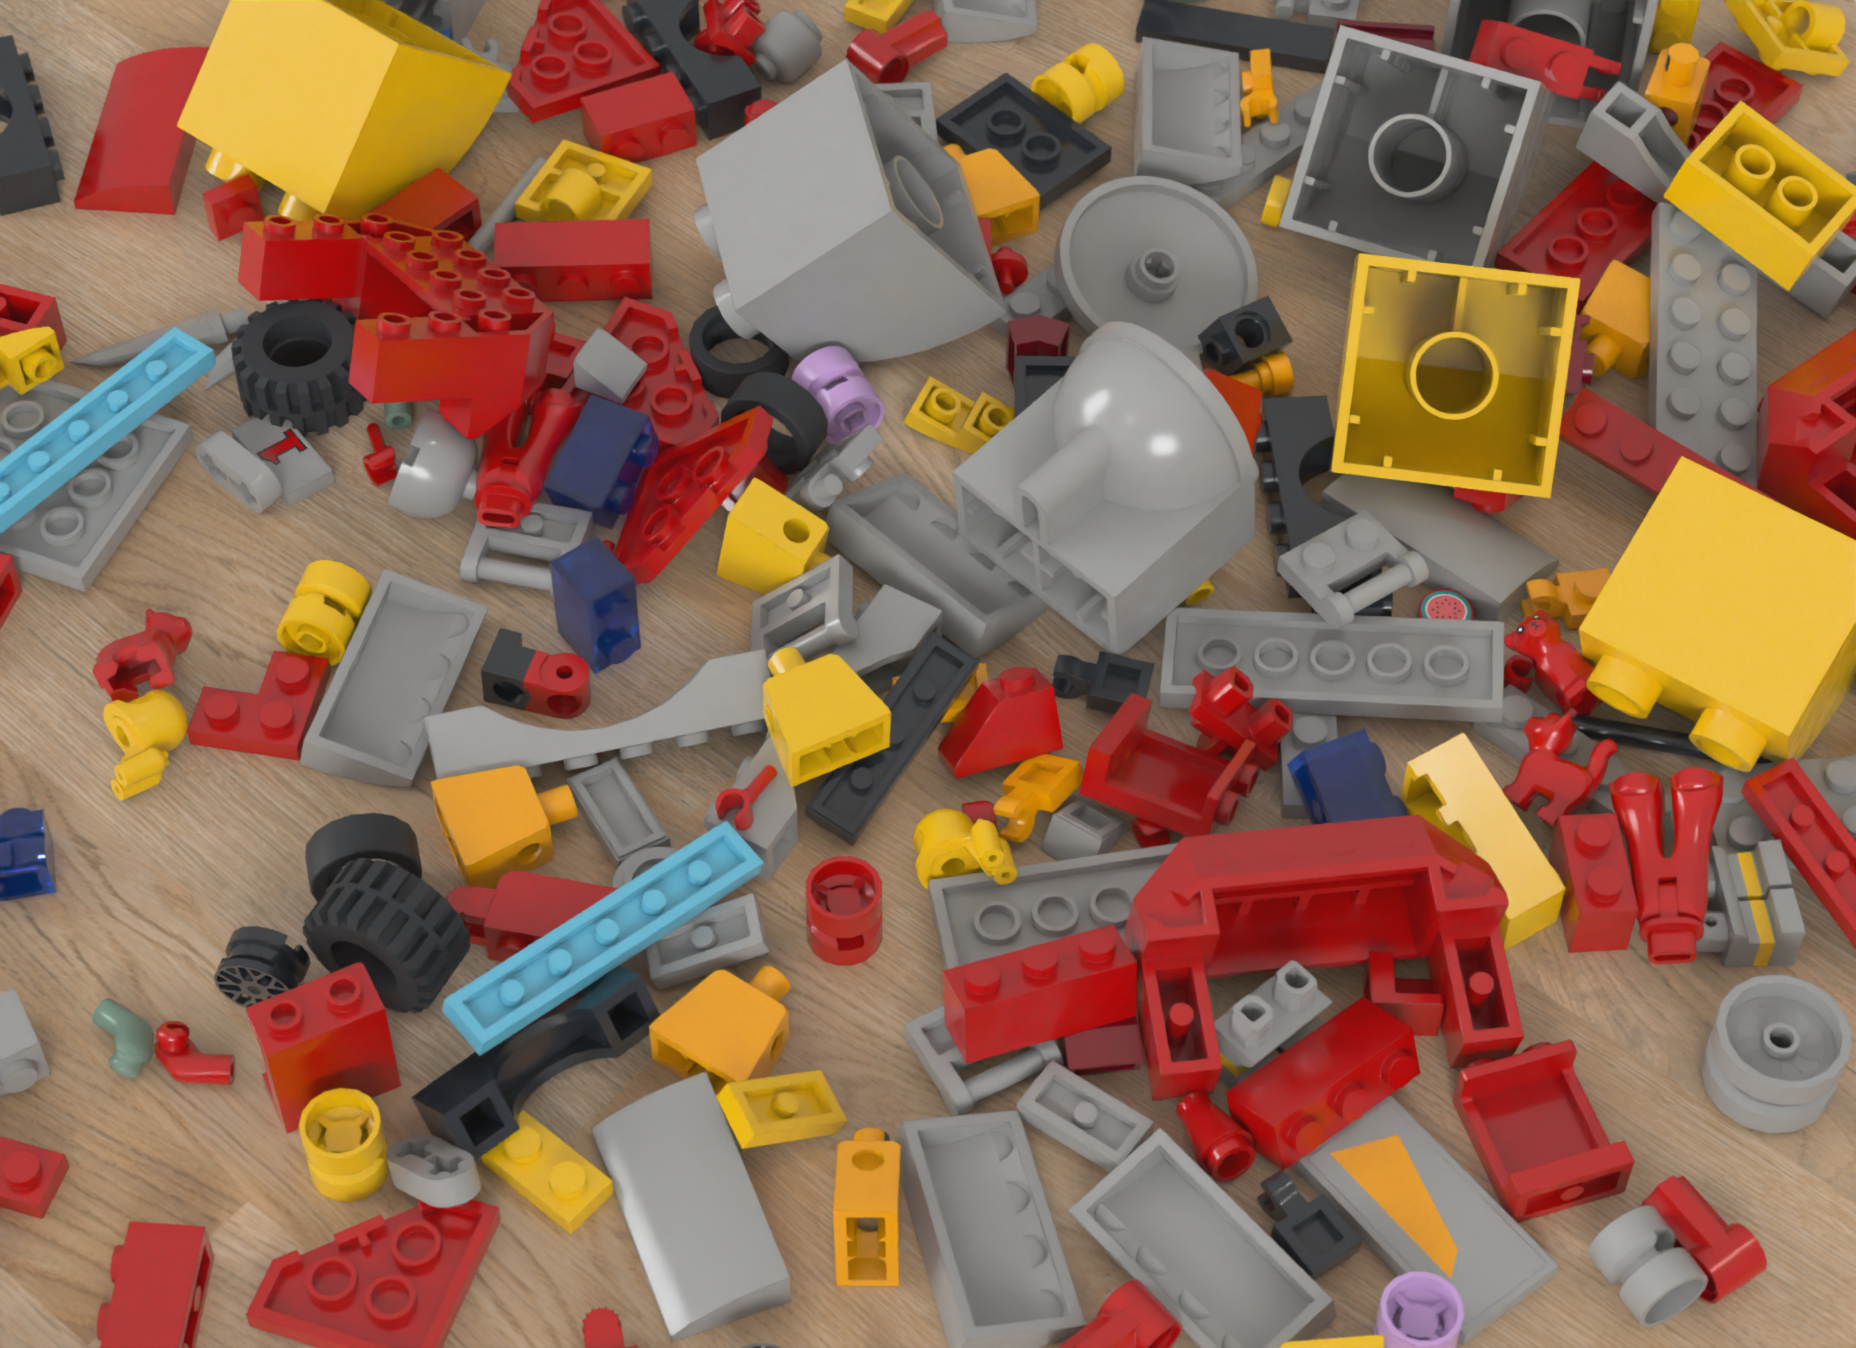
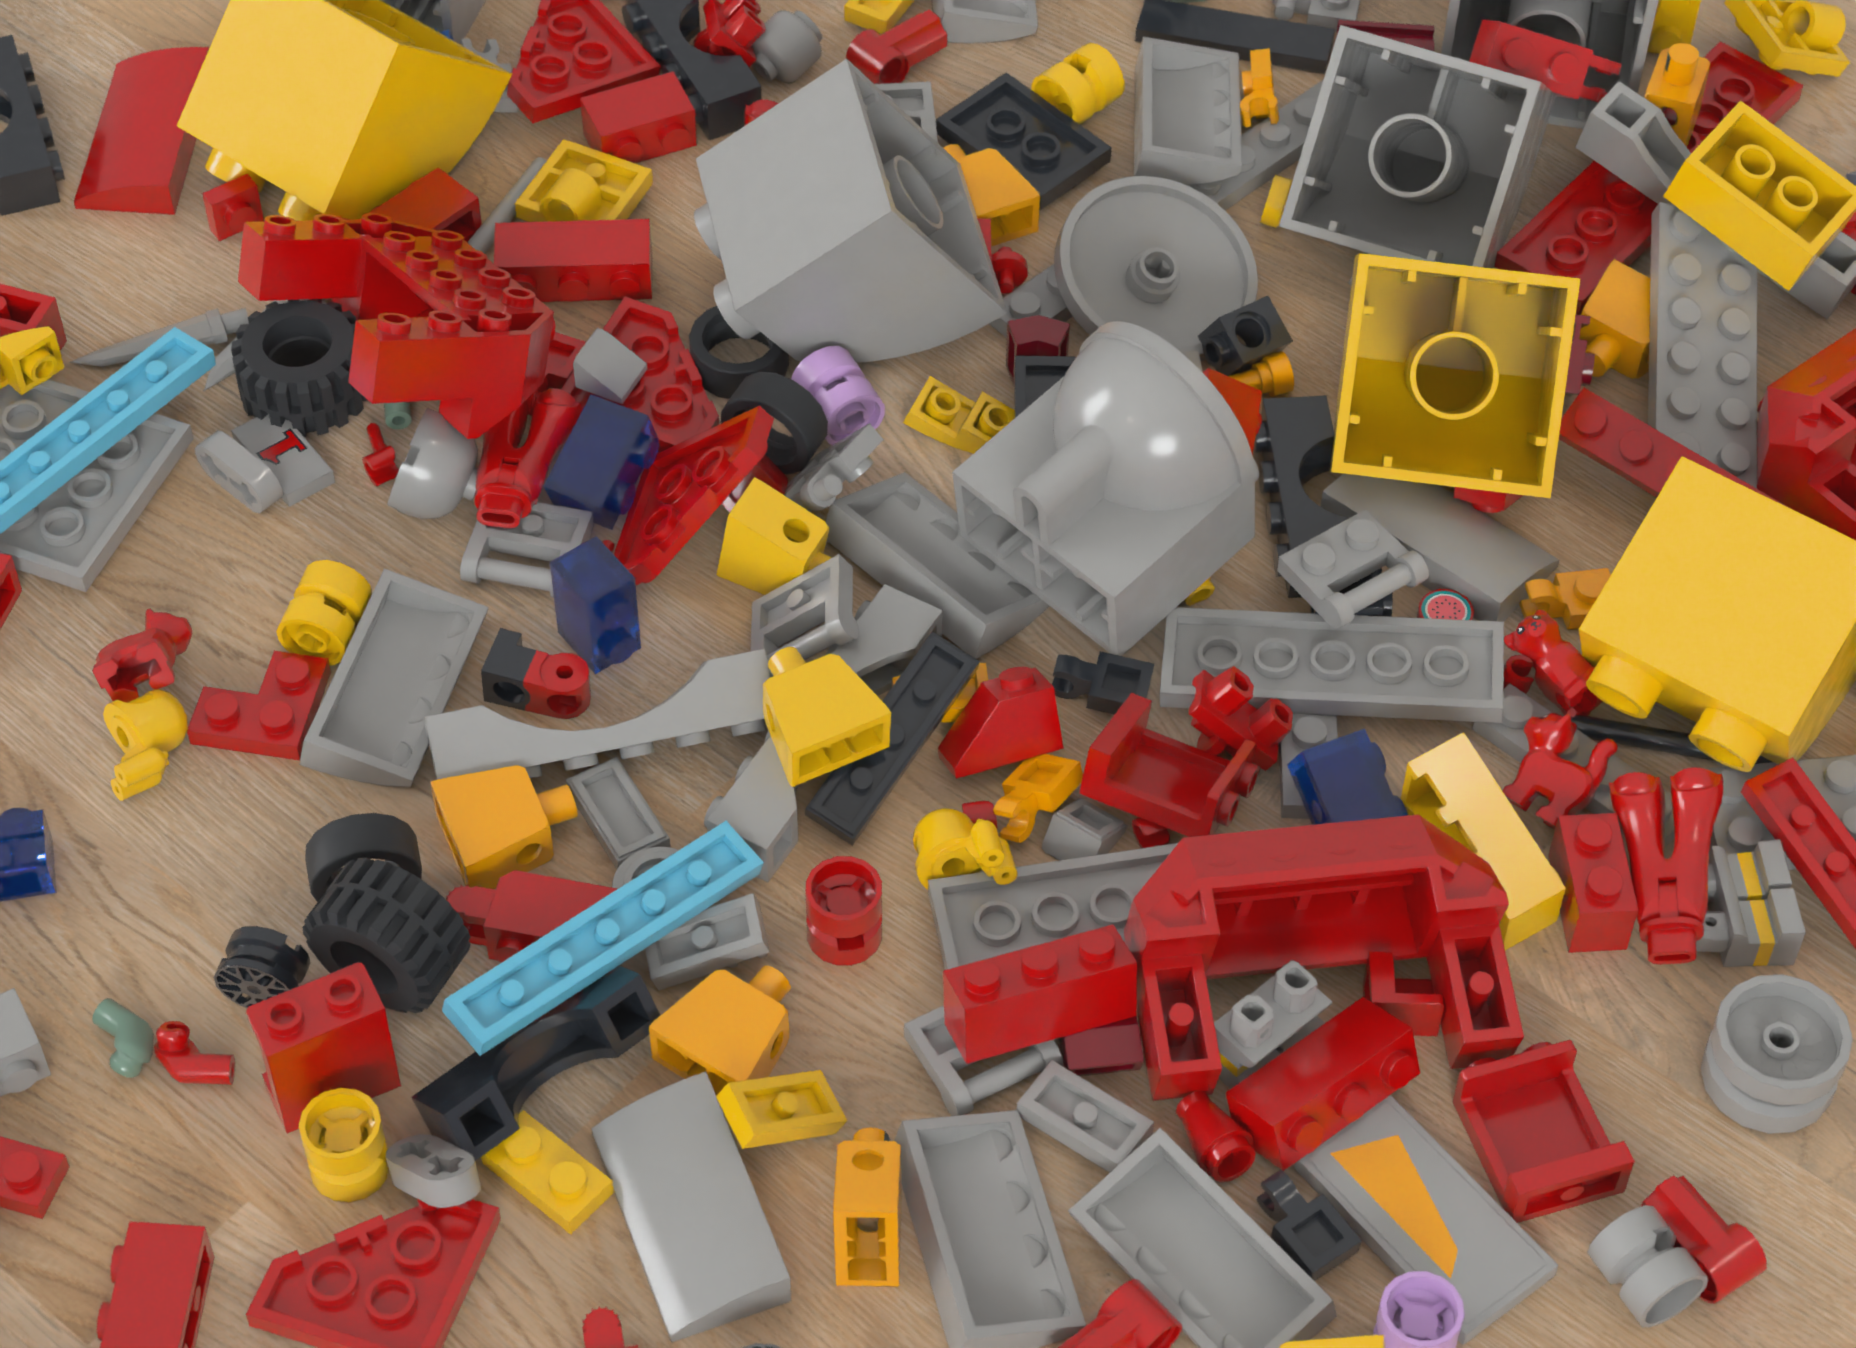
red hand [715,765,777,831] -> none

